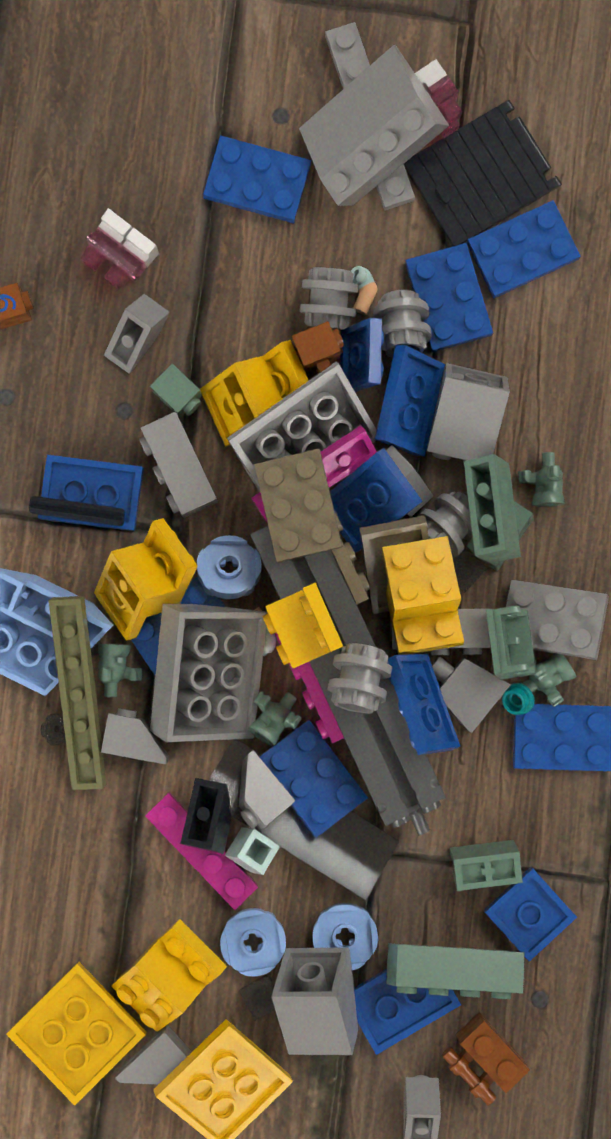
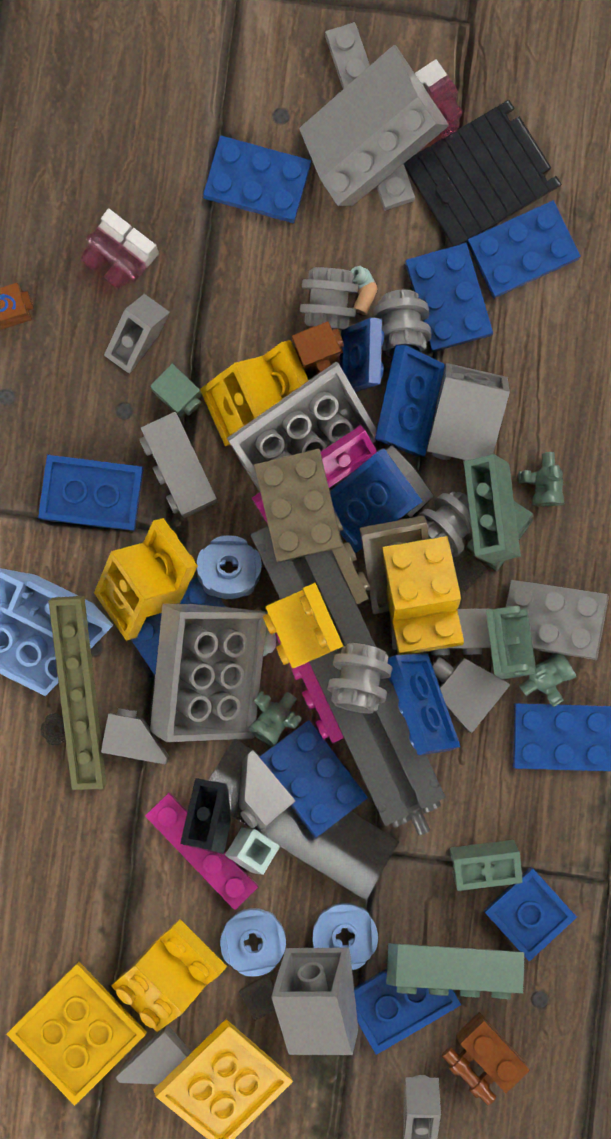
black axle [29,496,125,526] -> none
sand green piece [98,644,142,697] -> none
teal plate [502,683,534,715] -> none

